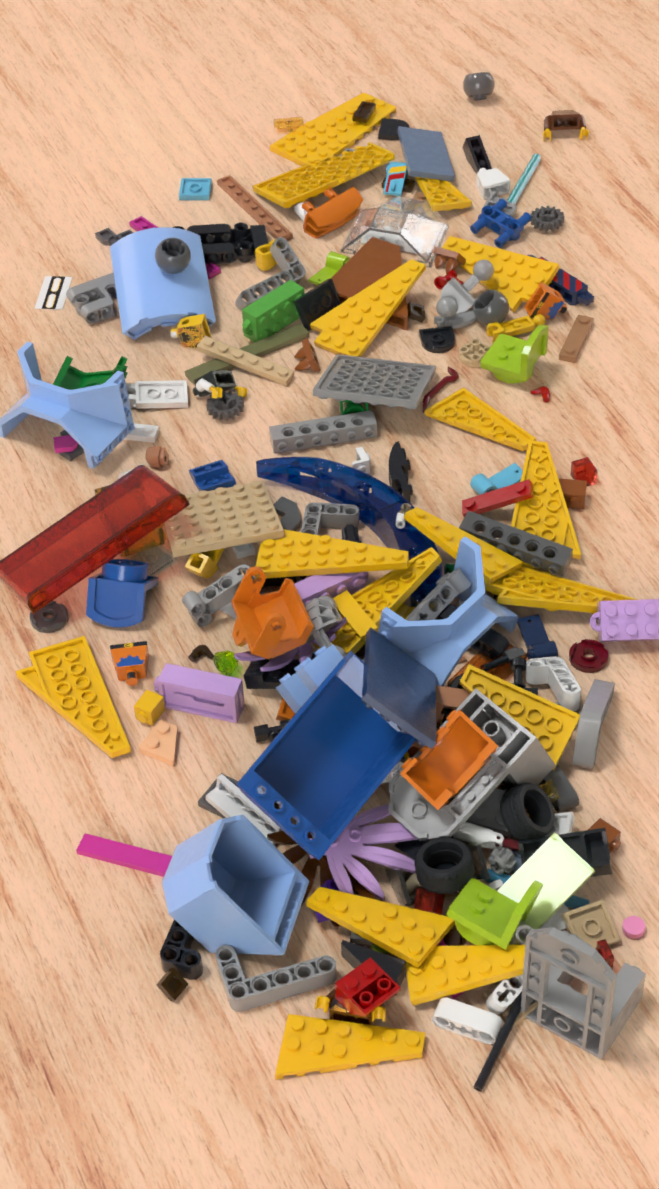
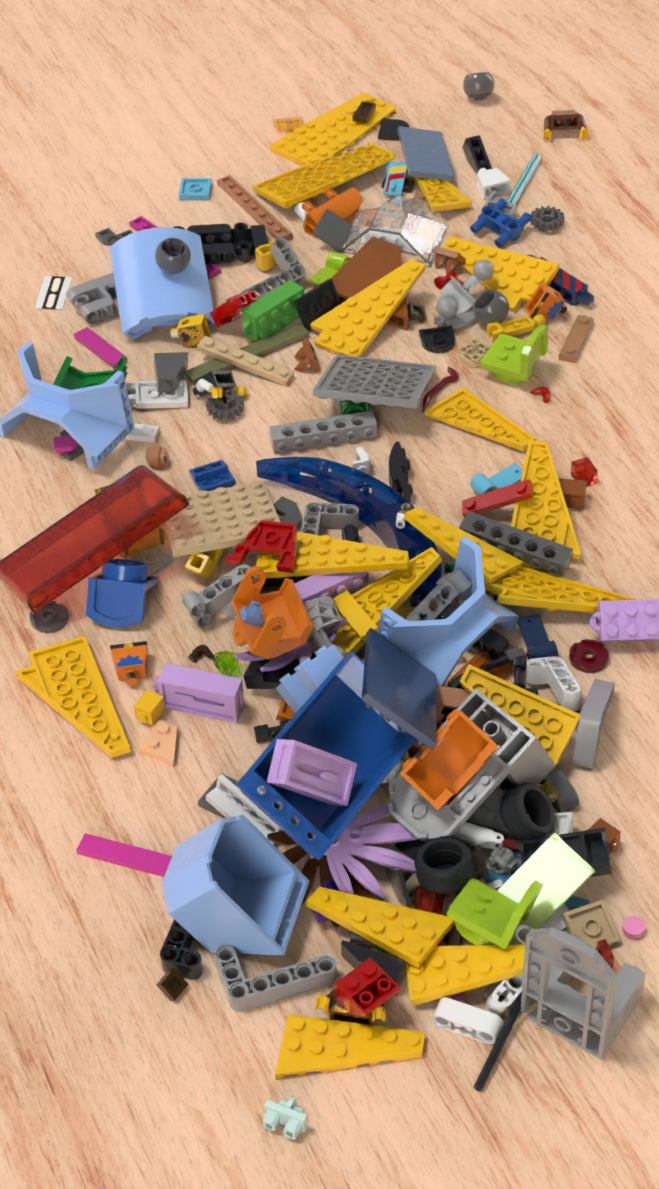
none -> dark pink tile [74,327,128,369]
none -> dark grey slope [154,352,188,393]
none -> red hips [210,290,258,328]
none -> red wing [224,520,297,573]
none -> medium blue tile [240,600,264,628]
none -> light aqua hips [263,1097,308,1140]
none -> lavender piece [267,739,357,806]
none -> dark grey tile [312,209,353,252]

